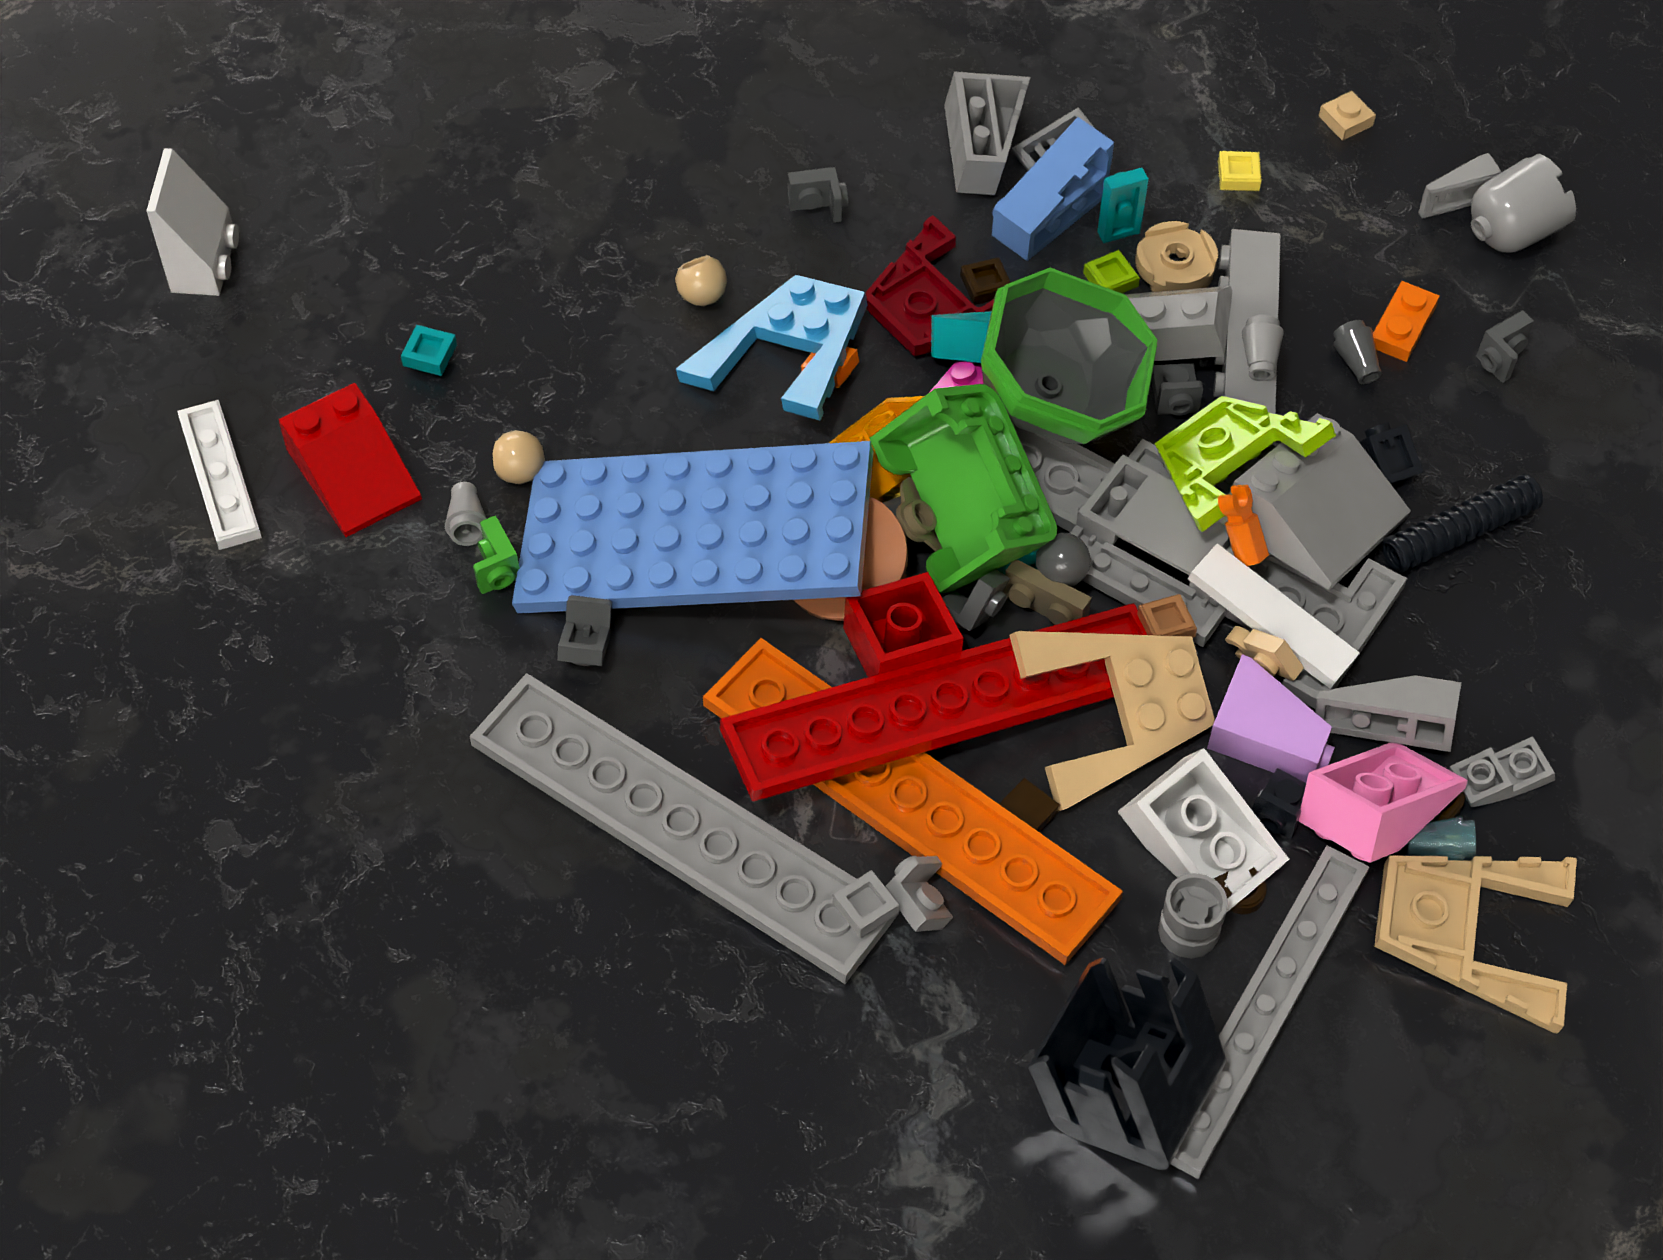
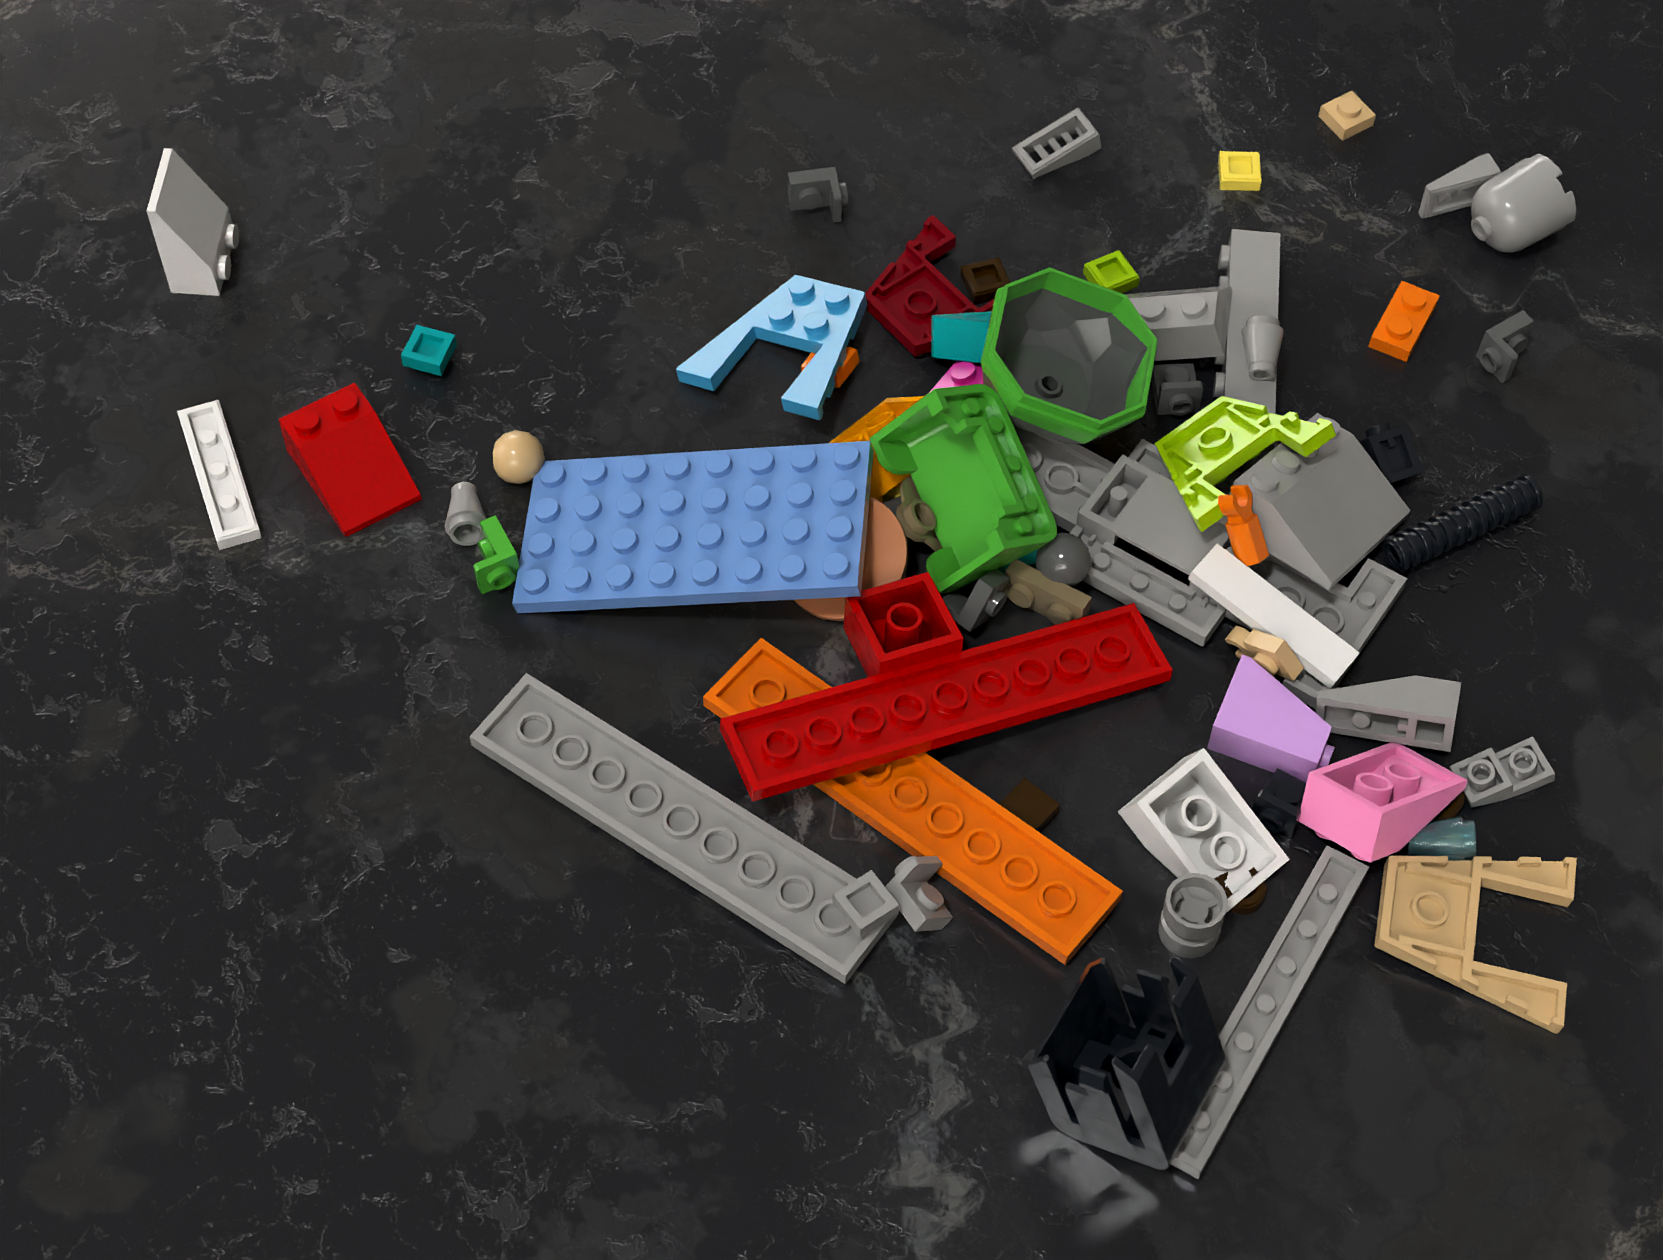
dark grey bracket [557,595,612,666] -> none
tan piece [675,255,727,306] -> none
light grey wedge [944,72,1030,195] -> none
medium blue wedge [992,117,1114,261] -> none
tan wing [1009,631,1215,811] -> none
teal plate [1097,167,1149,243] -> none
tan plate [1135,221,1218,292] -> none
medium nougat tile [1137,594,1197,638] -> none
dark grey cone [1333,320,1382,385] -> none

